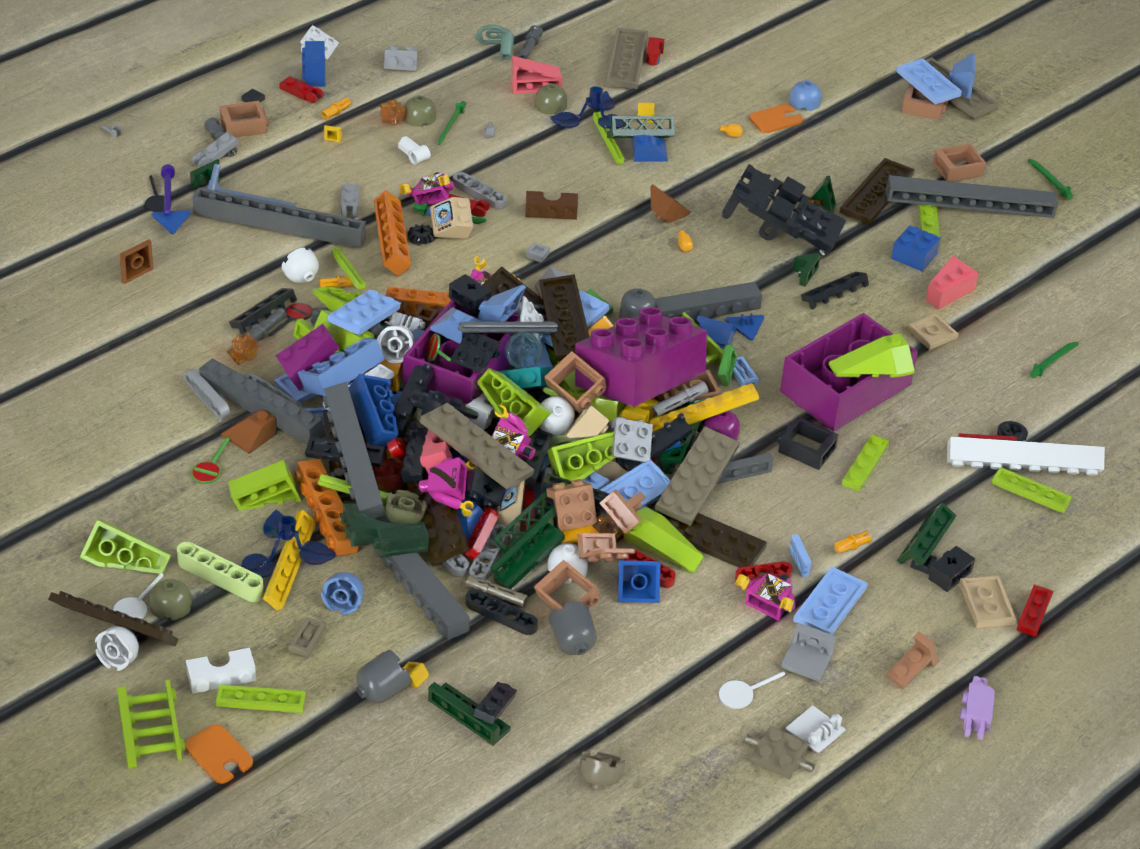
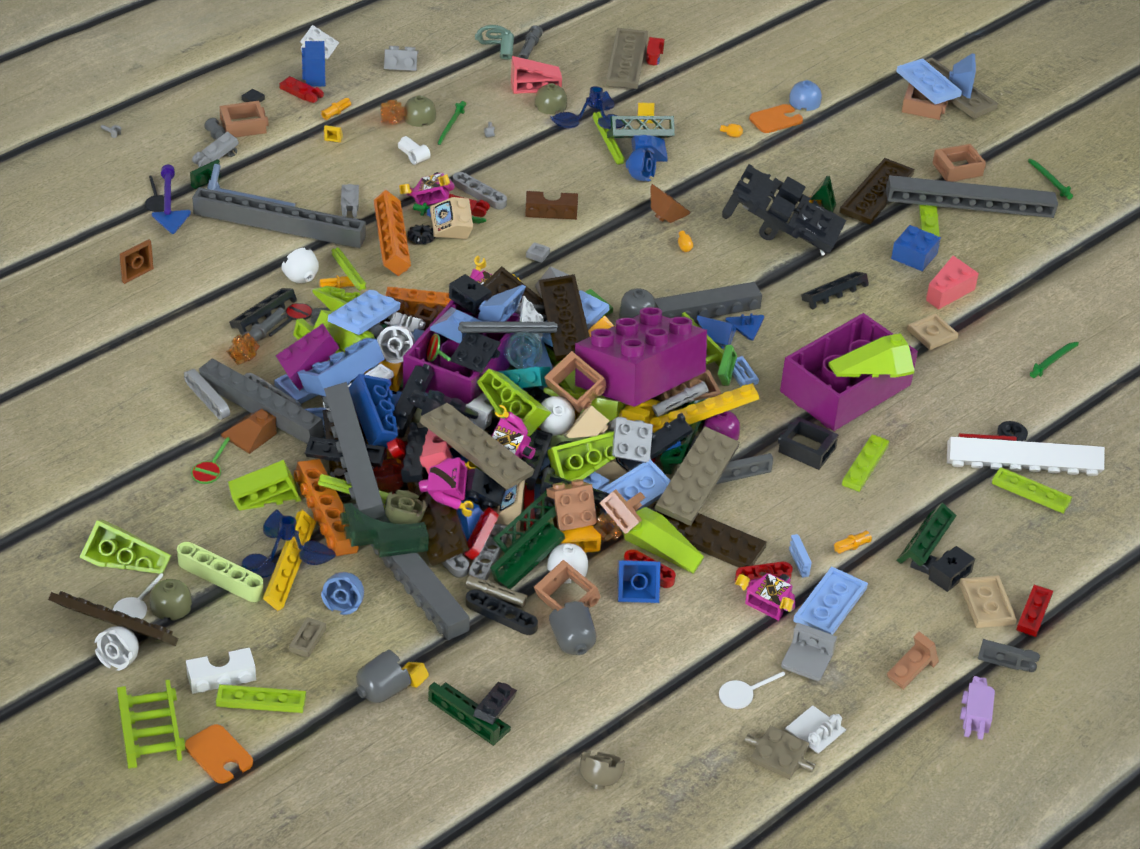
nougat bracket [577,533,635,562] -> none
dark green slope [793,253,821,287] -> none
none -> blue cylinder [626,148,656,182]
none -> dark grey hinge [978,639,1040,672]

